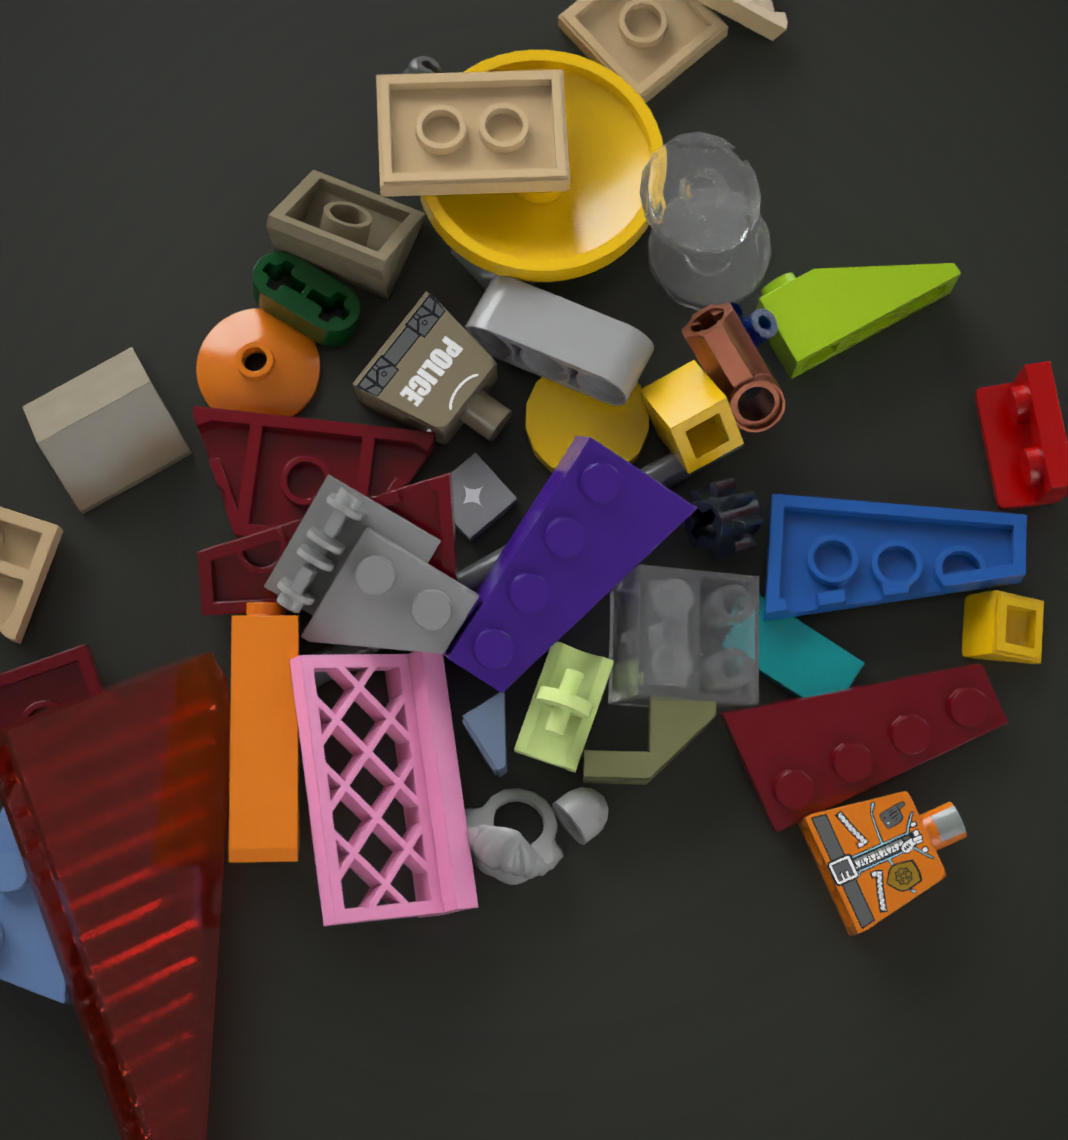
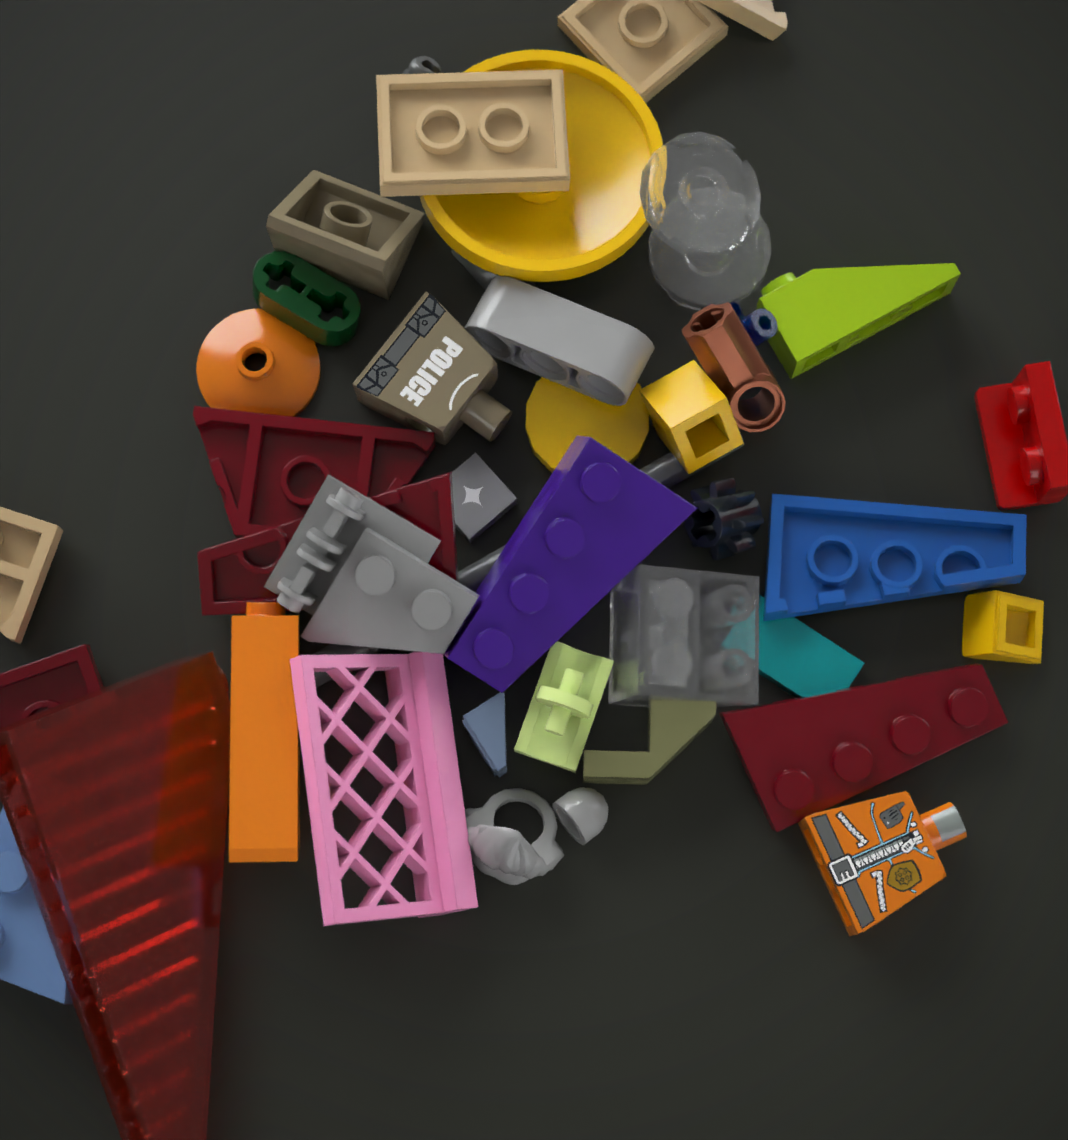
dark tan slope [22,347,192,514] -> none

